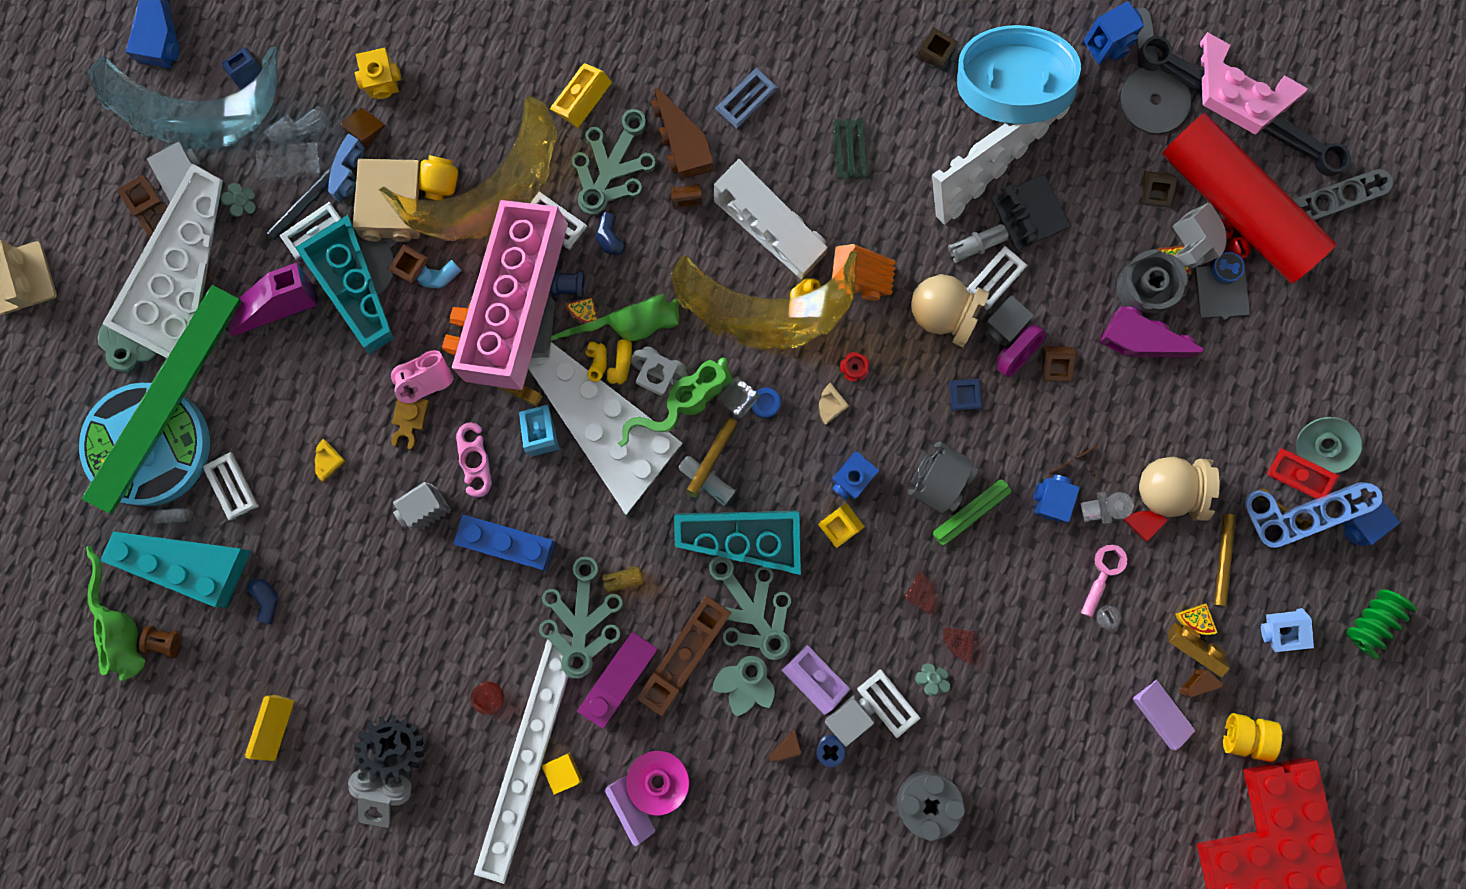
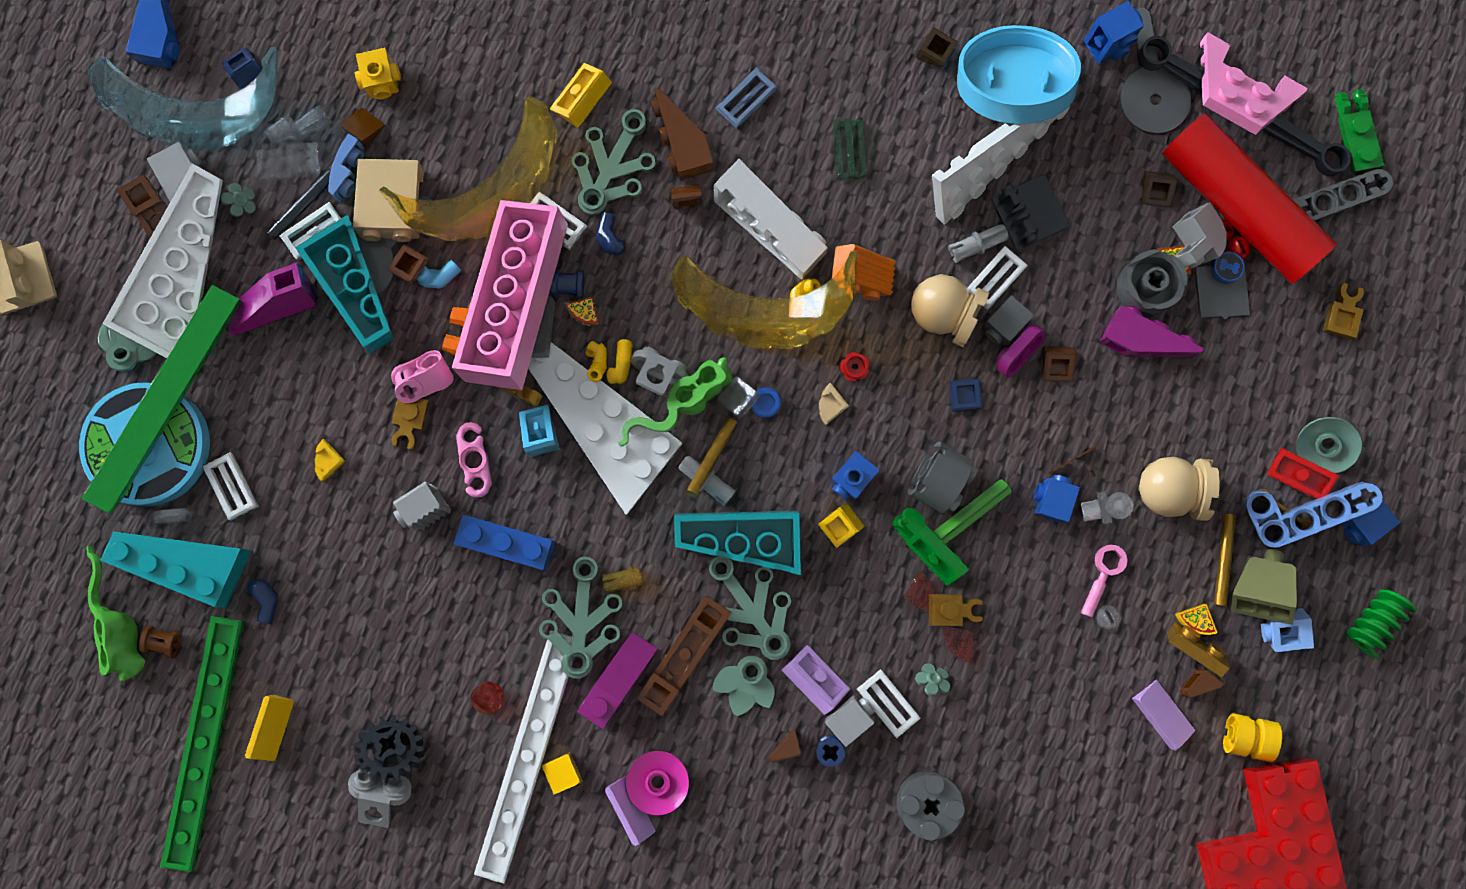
yellow head [418,155,458,201] -> none
bright green animal [551,293,679,341] -> none
red tile [1123,511,1168,542] -> none
none -> green tile [160,616,244,872]
none -> green hinge [892,508,969,586]
none -> pearl gold plate [929,594,983,626]
none -> olive torso [1231,549,1297,625]
none -> pearl gold plate [1322,283,1364,340]
none -> green hinge [1335,89,1384,174]

